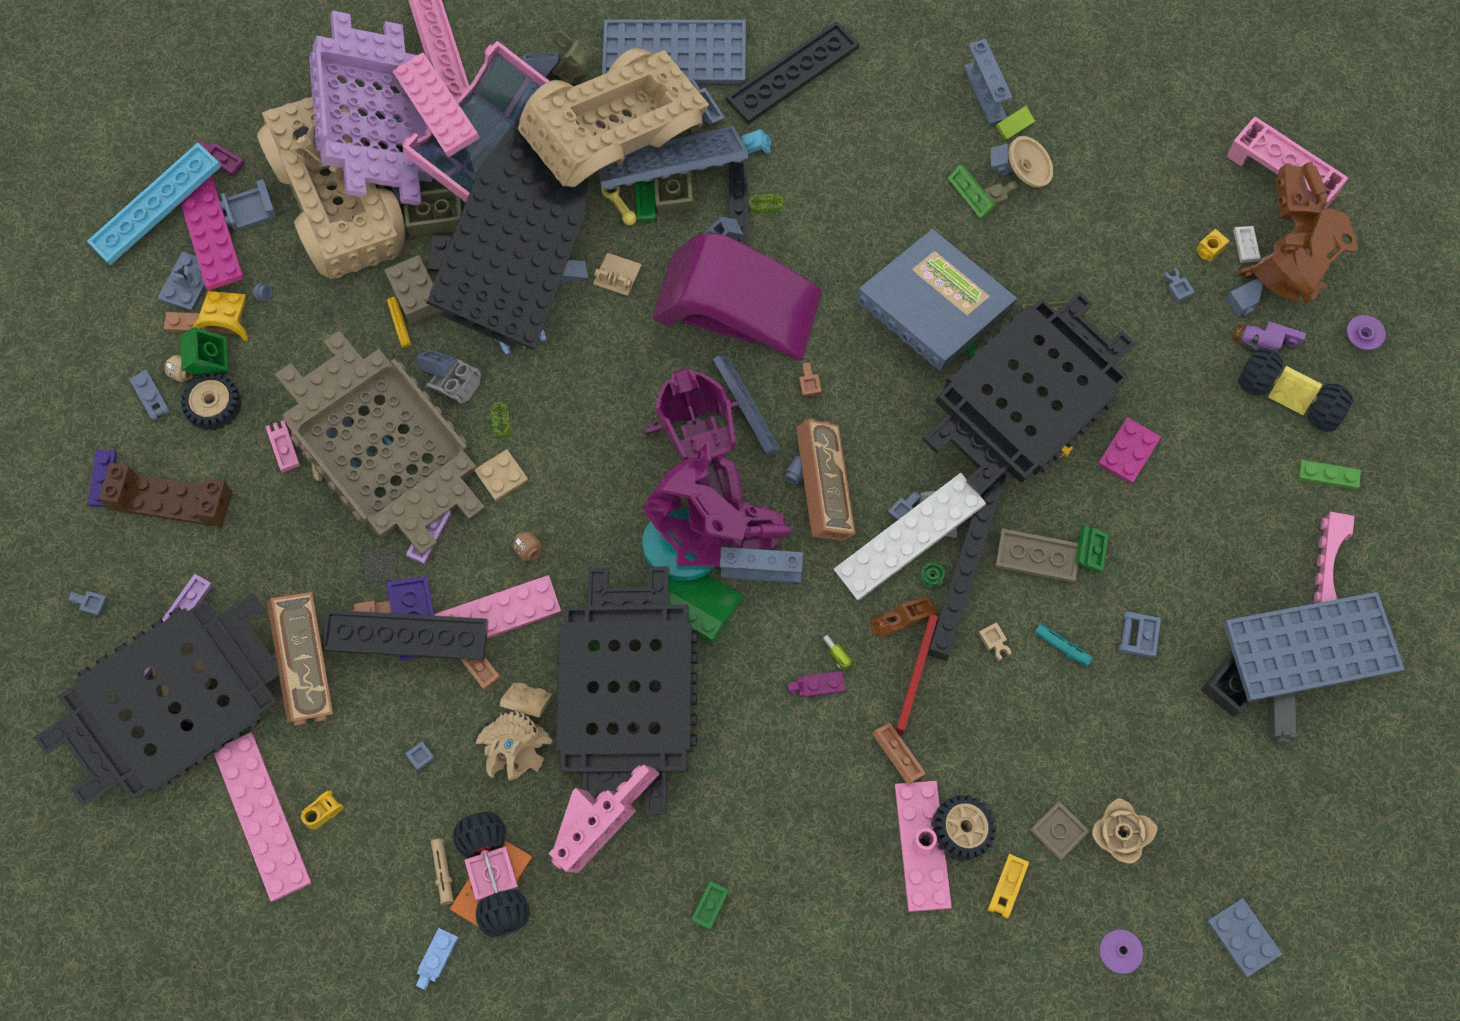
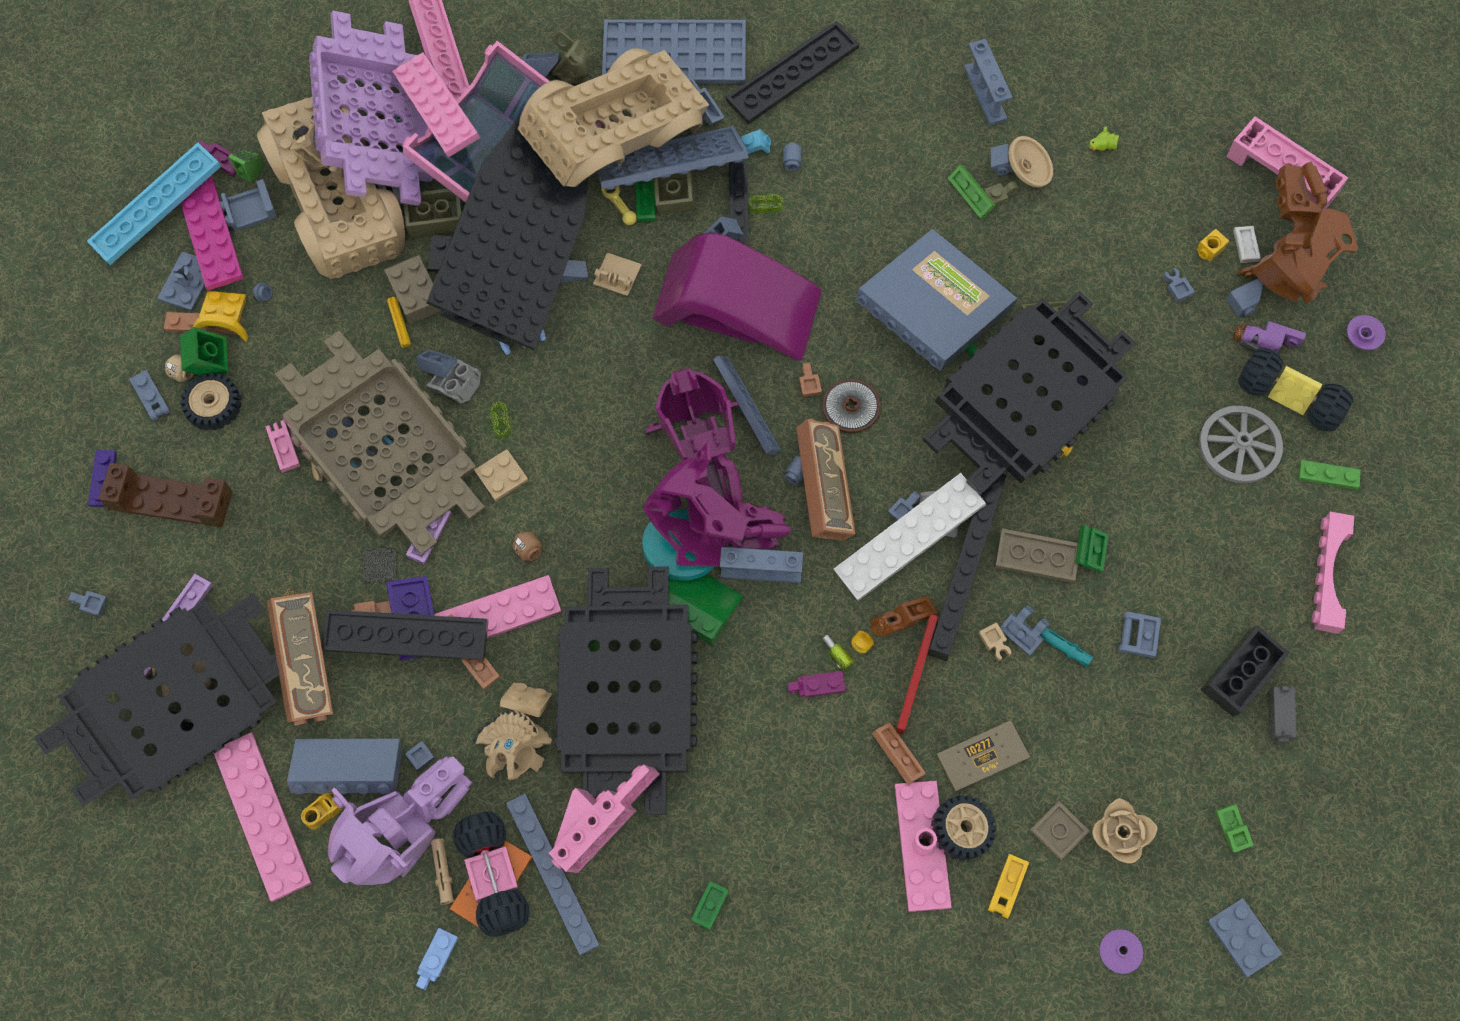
green plate [920,563,945,587] -> none
lime tile [996,106,1035,140] -> none
dark pink plate [1098,417,1161,484] -> none
sand blue plate [1223,592,1405,702] -> none
none -> bright green slope [228,150,265,183]
none -> sand blue brick [287,739,402,794]
none -> lavender piece [328,756,472,885]
none -> sand blue plate [506,794,600,956]
none -> sand blue brick [783,143,802,171]
none -> piece [822,379,880,433]
none -> yellow tile [851,631,874,654]
none -> dark tan tile [936,720,1030,792]
none -> sand blue plate [1000,605,1049,655]
none -> lime animal [1089,127,1119,151]
none -> light grey wheel [1199,406,1283,484]
none -> bright green slope [1215,804,1254,853]

